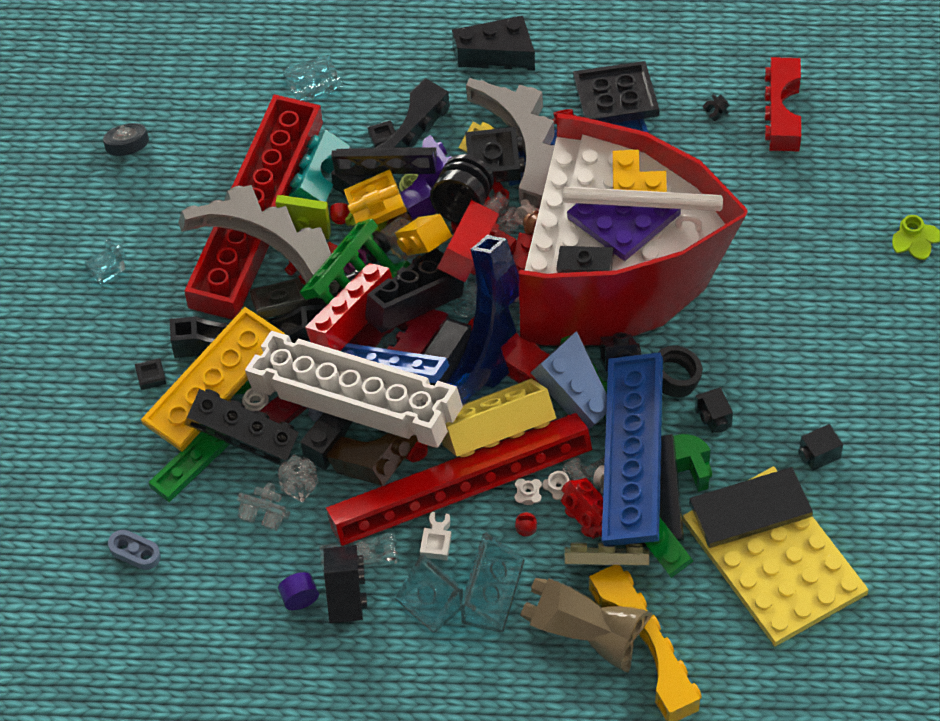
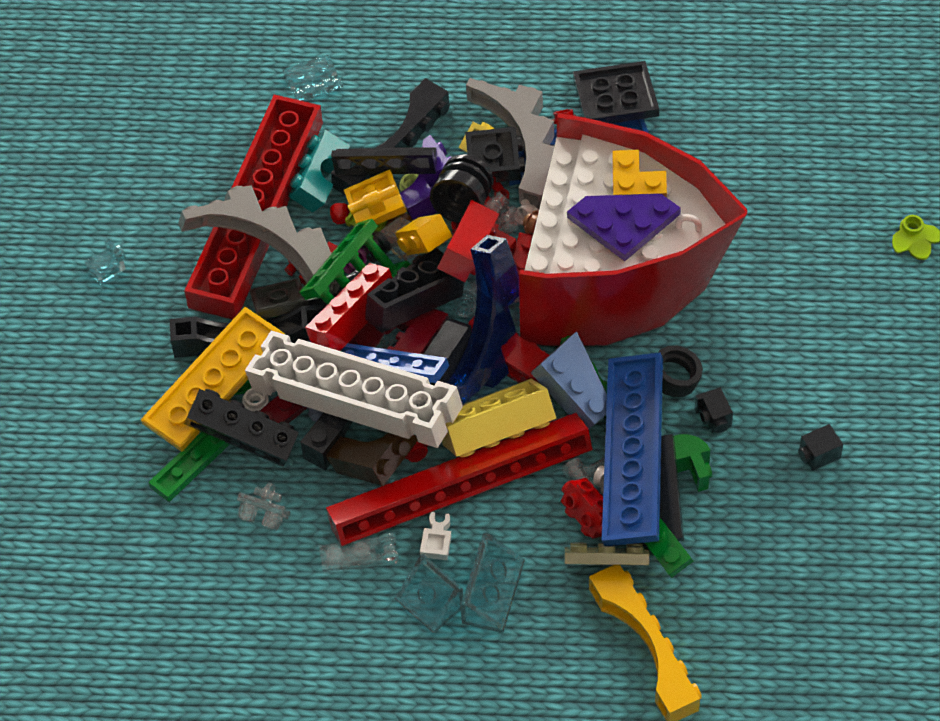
black wheel [103,123,149,156] -> none
sand blue plate [108,530,161,570] -> none
black tile [135,358,167,390] -> none
lime plate [275,195,331,240] -> none
clear brick [278,454,318,503] -> none
dark purple piece [278,572,319,610] -> none
black brick [323,545,368,623] -> none
black tile [367,120,396,148] -> none
black wedge [452,15,535,71] -> none
white plate [515,478,542,505] -> none
red hinge [515,512,537,536] -> none
dark tan hips [521,578,652,673] -> none
white plate [542,471,570,500] -> none
black plate [556,246,614,273] -> none
white axle [562,187,723,211] -> none
black brick [600,332,641,372] -> none
light yellow plate [682,466,869,647] -> none
black tile [689,467,813,548] -> none
black plate [703,94,730,121] -> none
red arch [765,57,801,152] -> none

